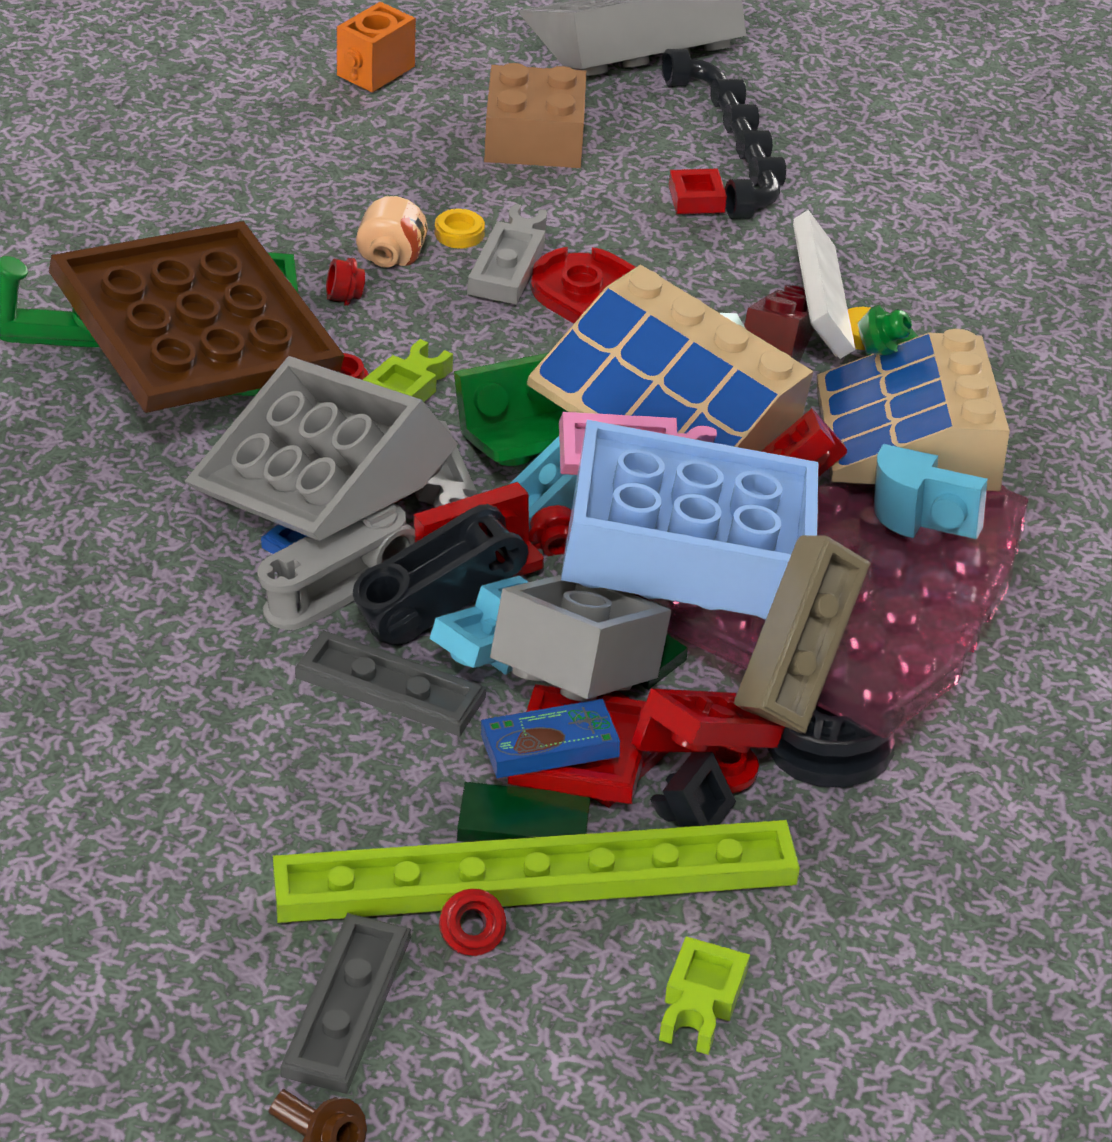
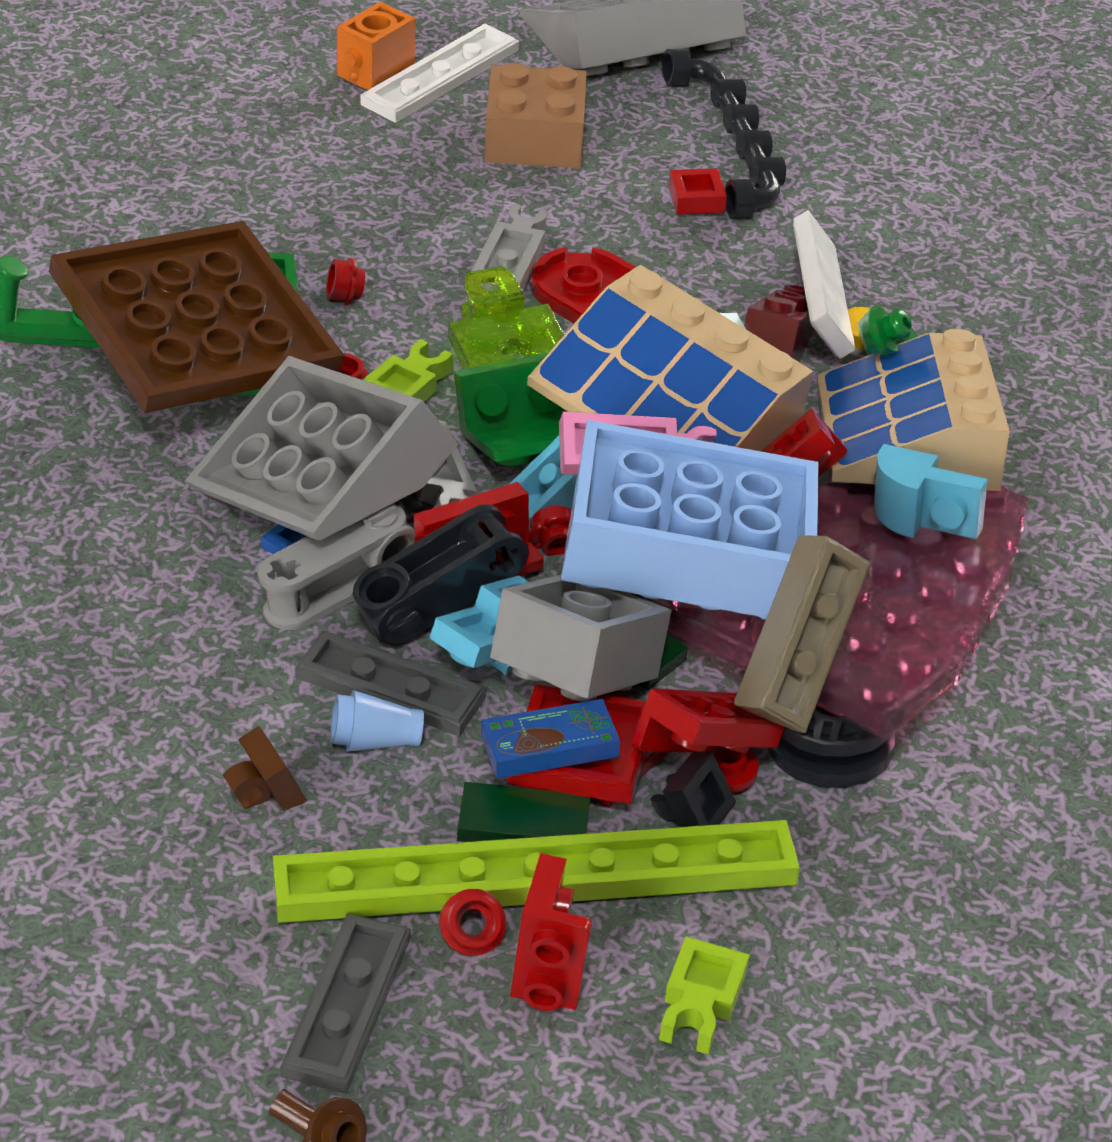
light nougat head [356,196,428,268] -> none
yellow tile [434,209,485,249] -> none
none -> reddish brown tile [223,726,307,811]
none -> light blue cone [331,690,424,752]
none -> white tile [361,24,519,123]
none -> clear neon green plate [448,266,564,369]
none -> red bracket [510,853,592,1011]

